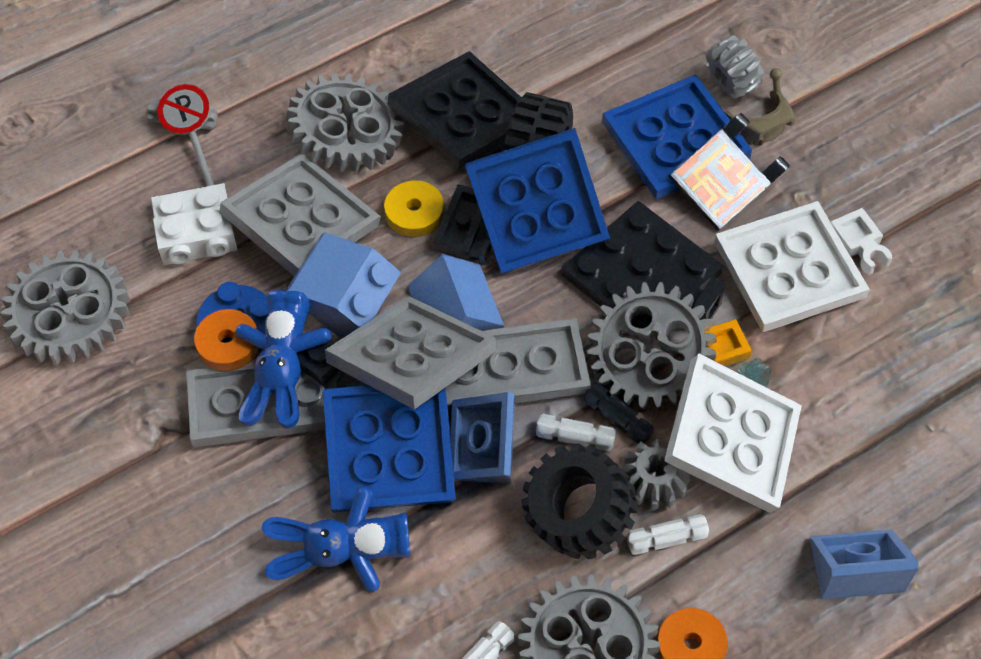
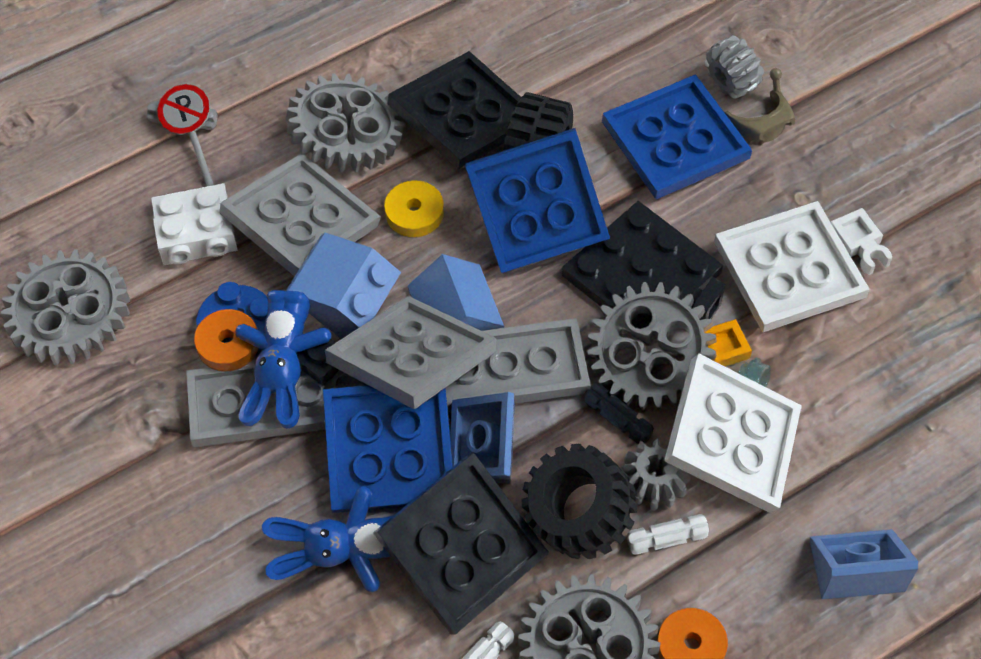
black plate [432,184,492,265] -> none
white axle [536,414,616,451] -> none
flag [668,113,789,231] -> none
none -> black plate [373,453,549,635]

